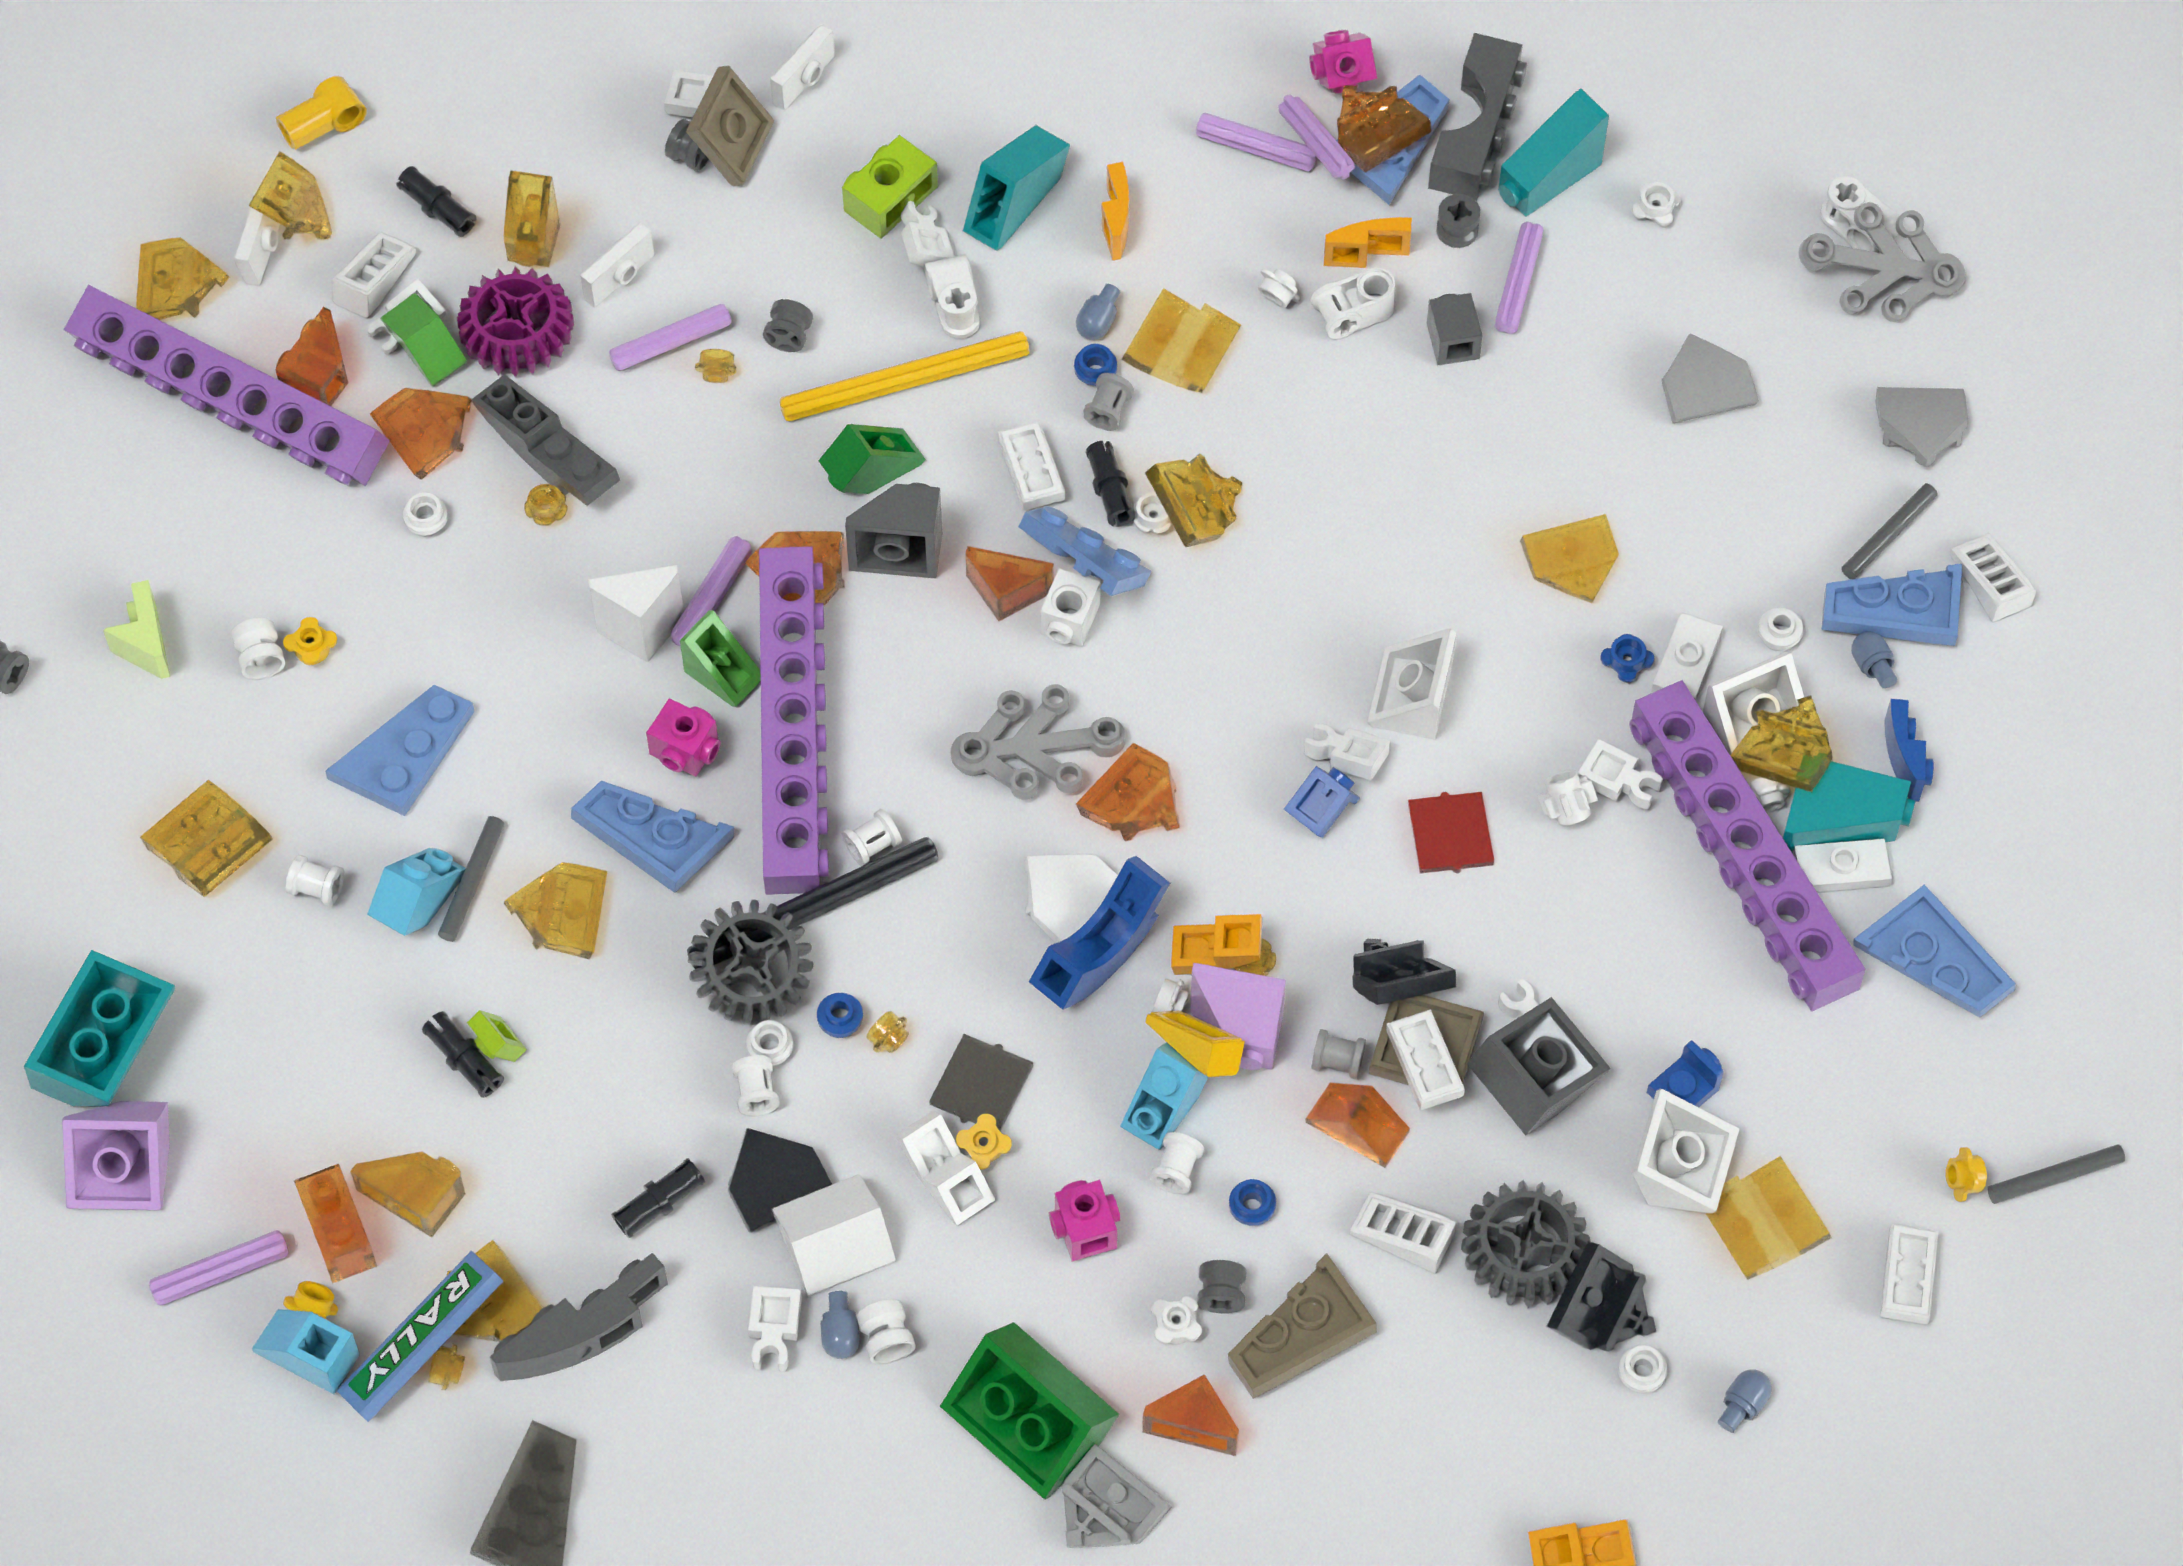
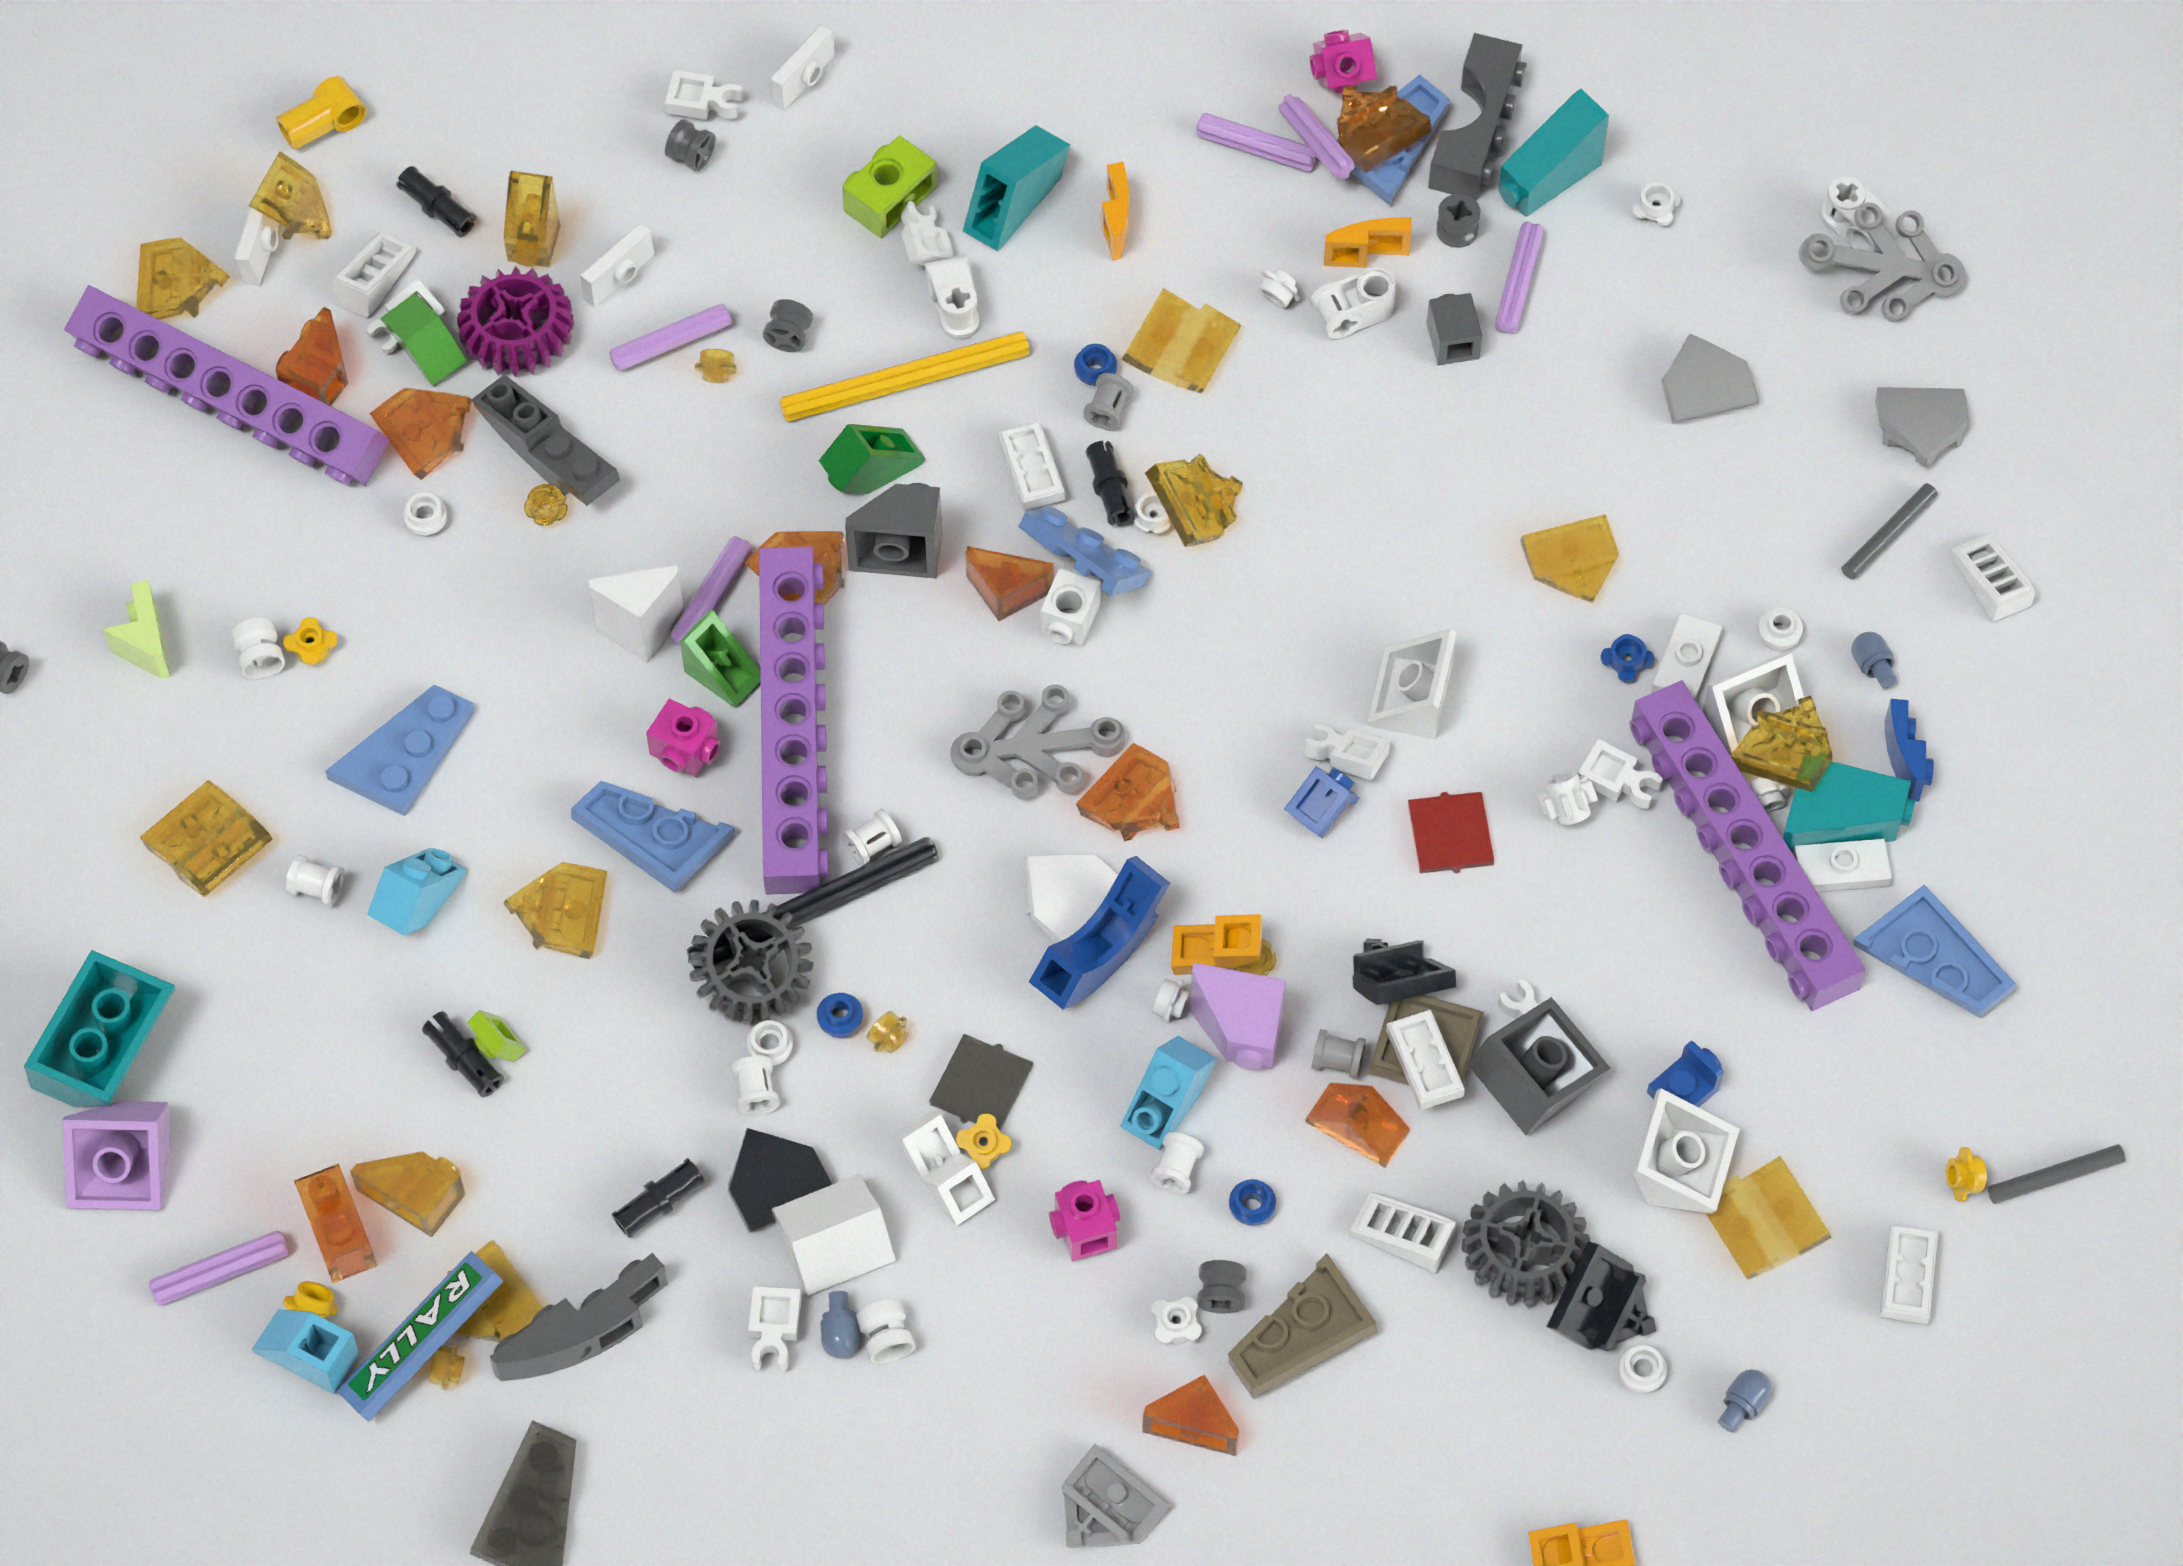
dark grey bar [438,816,504,942] -> none
dark tan plate [686,66,774,186] -> none
green slope [940,1322,1119,1500] -> none
sand blue cylinder [1076,284,1120,340] -> none
yellow slope [1145,1010,1245,1077] -> none
medium blue wing [1821,563,1962,646] -> none

